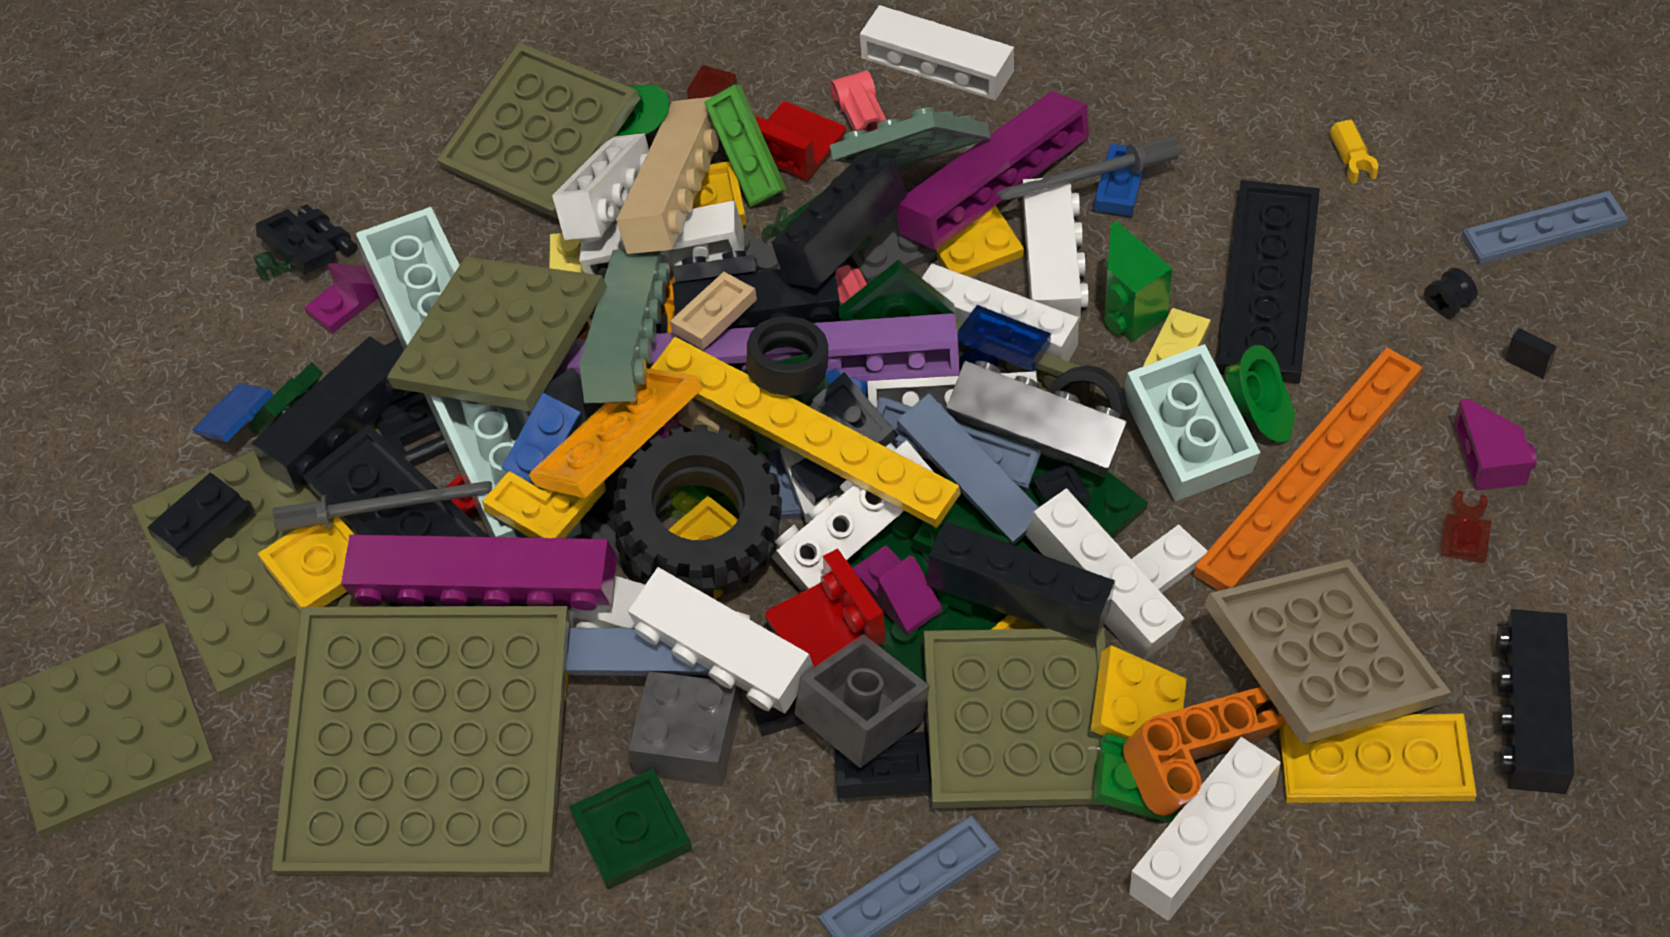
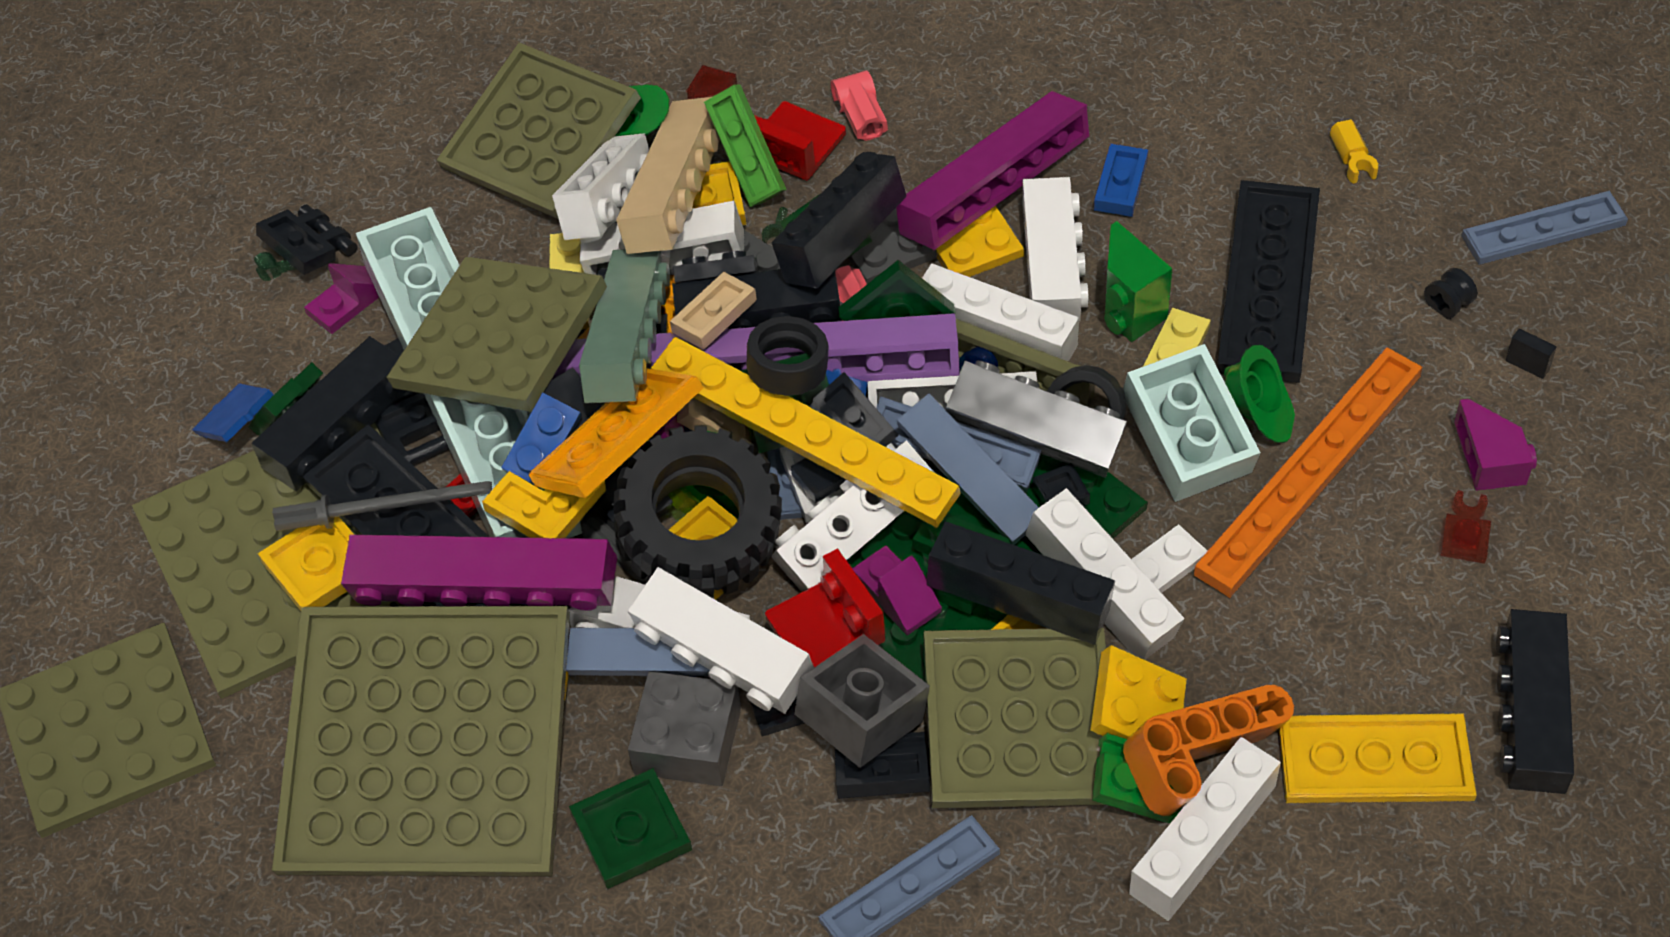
black plate [147,472,255,568] -> none
sand green plate [830,107,991,168] -> none
white brick [860,5,1014,101] -> none
clear blue plate [958,305,1052,371] -> none
dark grey piece [996,136,1182,200] -> none
dark tan plate [1204,559,1451,744] -> none

